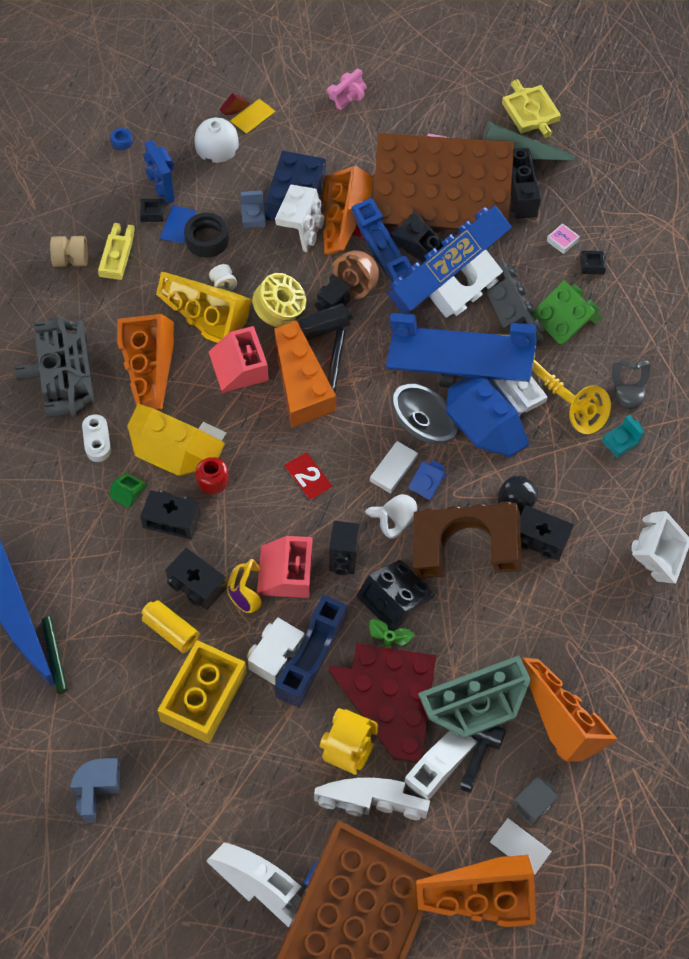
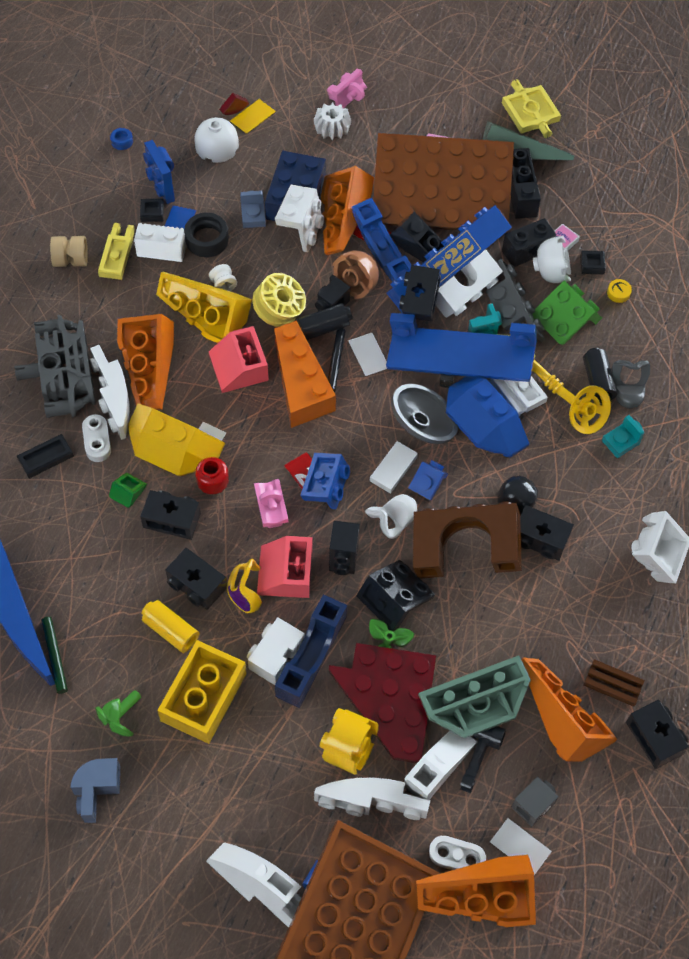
none -> black tile [17,434,74,479]
none -> white slope [89,345,130,440]
none -> bright green plant [95,690,141,737]
none -> white brick [134,223,186,262]
none -> bright pink hips [254,479,288,528]
none -> blue bracket [300,453,350,510]
none -> white gear [314,102,351,140]
none -> white sticker [348,333,387,376]
none -> black brick [399,265,441,322]
none -> white plate [429,836,486,870]
none -> teal bracket [468,304,502,334]
none -> black brick [502,218,557,267]
none -> white cylinder [533,236,571,283]
none -> black brick [583,348,617,403]
none -> reddish brown tile [583,659,645,707]
none -> yellow tile [607,279,632,303]
none -> black brick [626,699,689,770]

